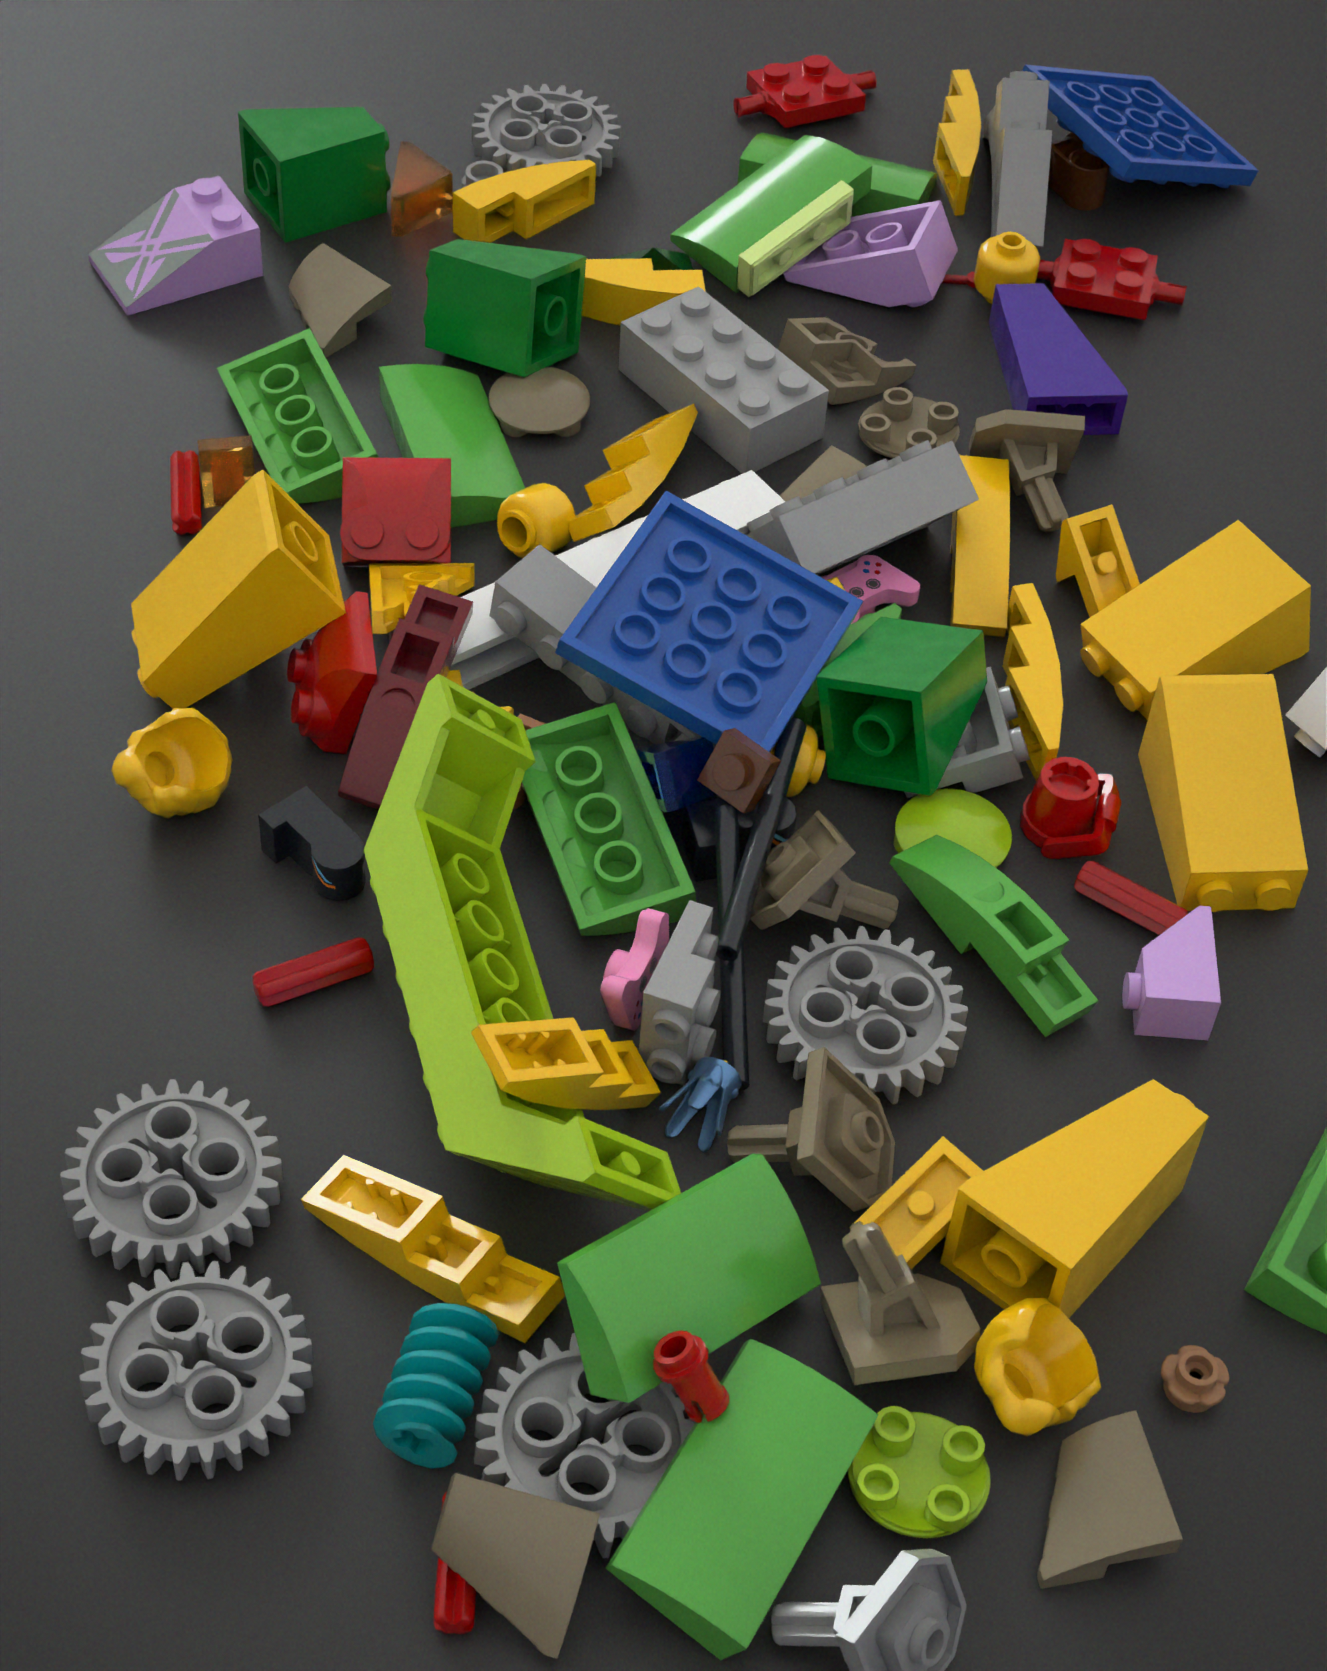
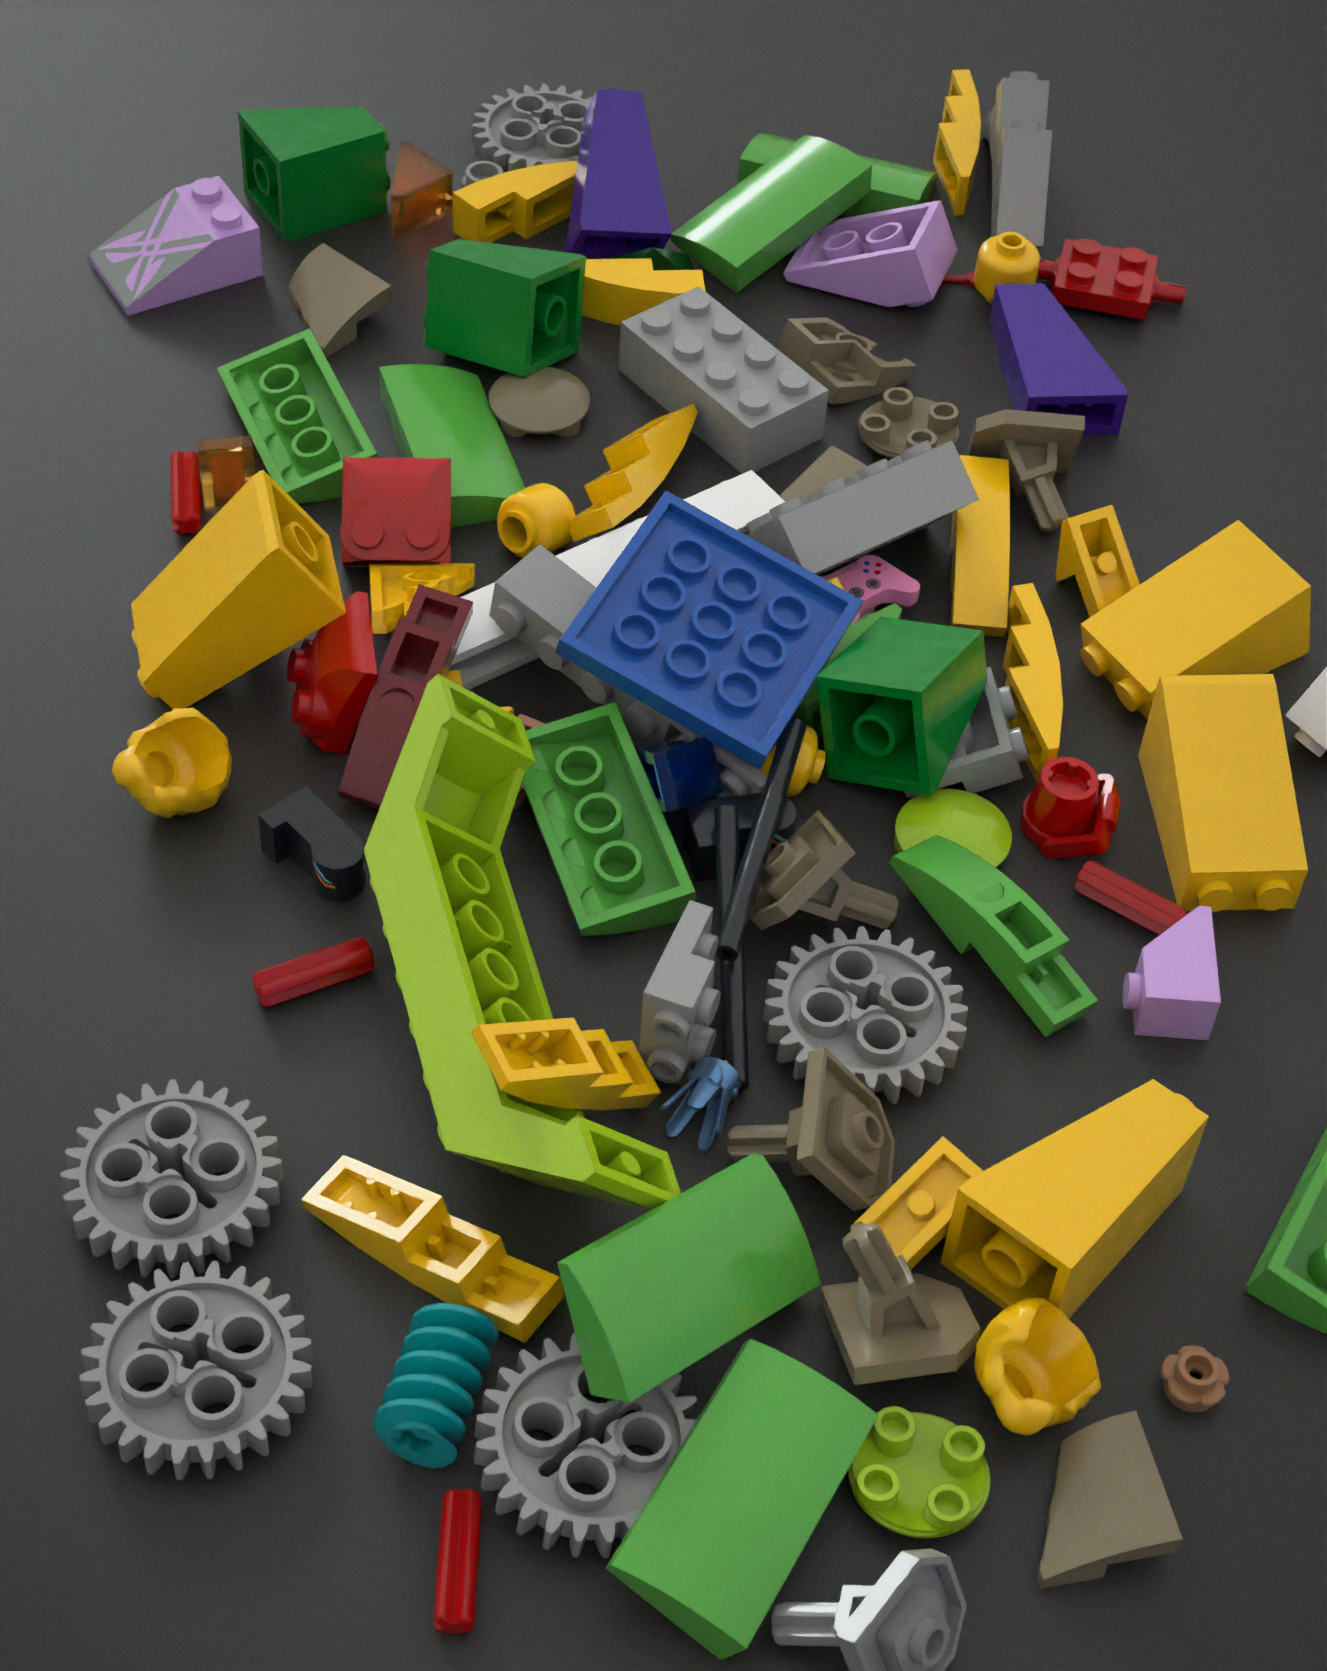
dark tan slope [431,1473,600,1659] -> none
bright pink piece [600,908,669,1031] -> none
red pin [653,1330,730,1423] -> none
reddish brown plate [697,728,781,813] -> none
red plate [733,55,877,128] -> none
yellowish green tile [737,180,854,297] -> none
blue plate [1022,65,1259,188] -> none
reddish brown piece [1048,132,1109,211] -> none
none -> dark purple slope [566,88,672,259]

